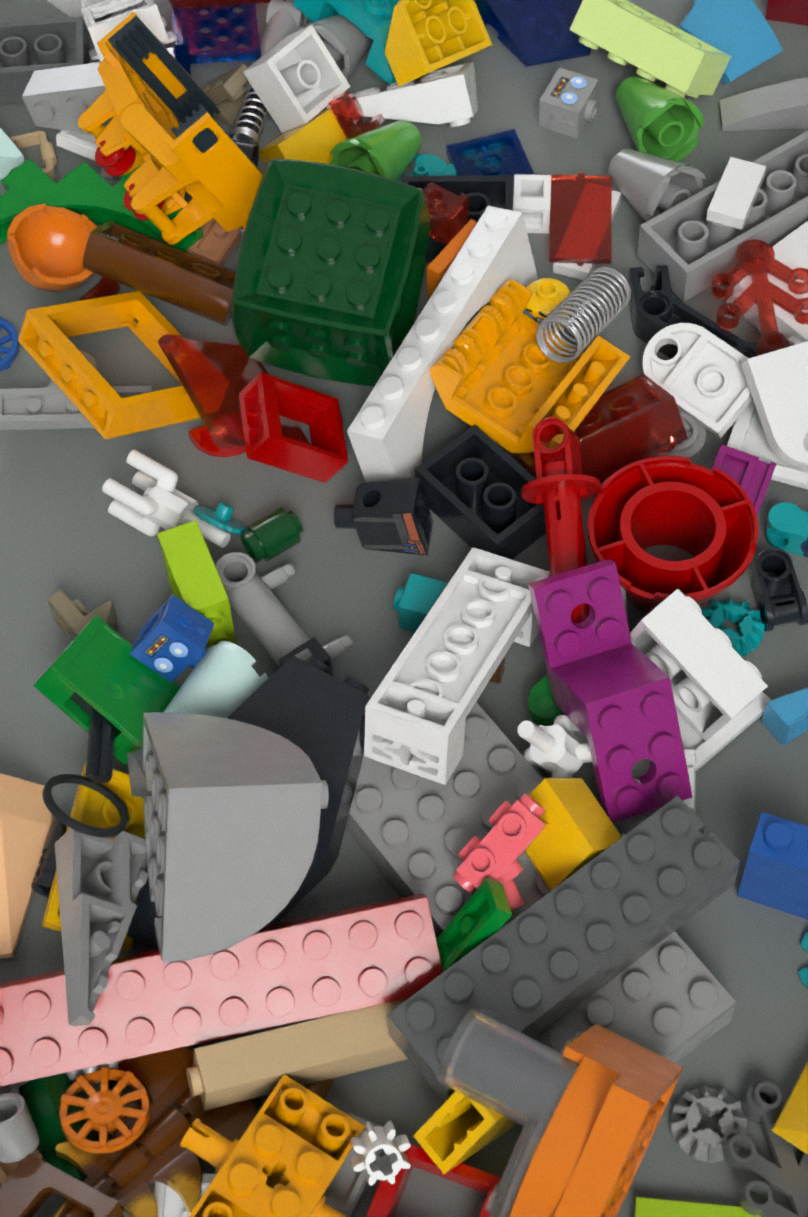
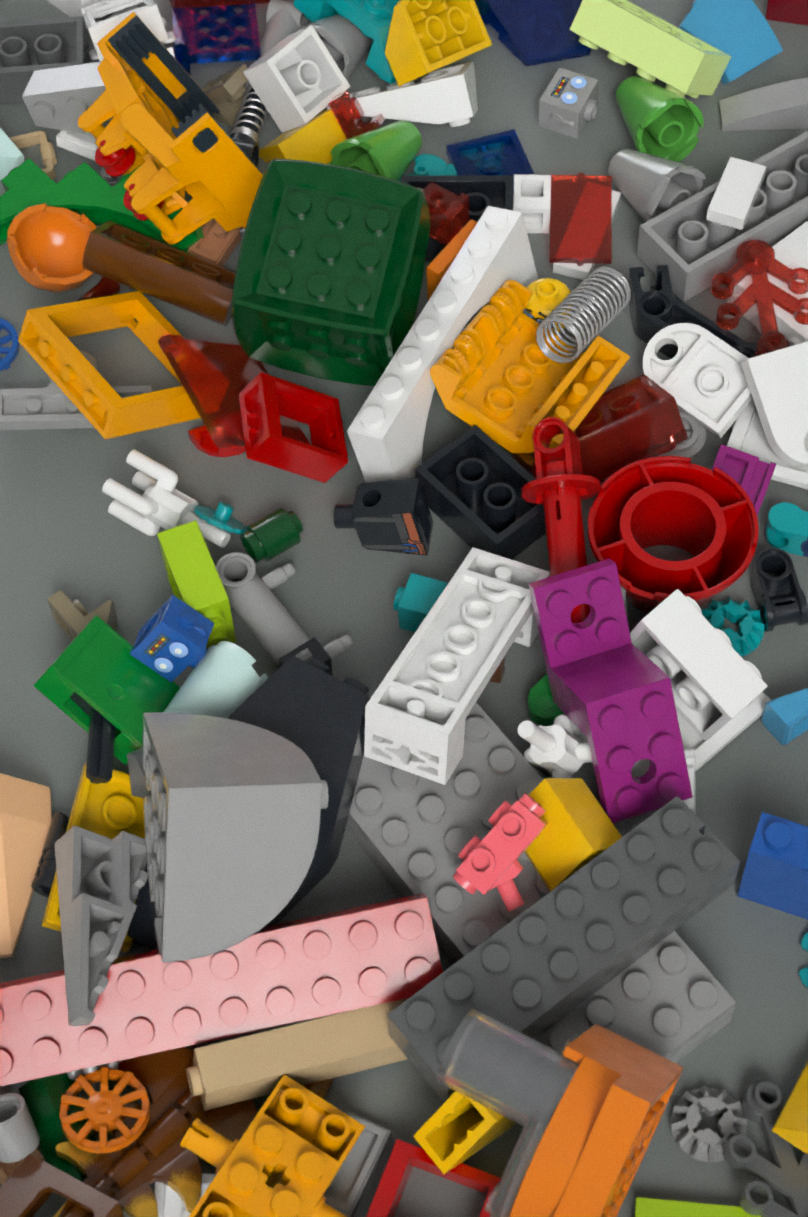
black piece [42,774,129,837] -> none
white gear [350,1121,411,1185] -> none
green plate [436,877,512,972] -> none

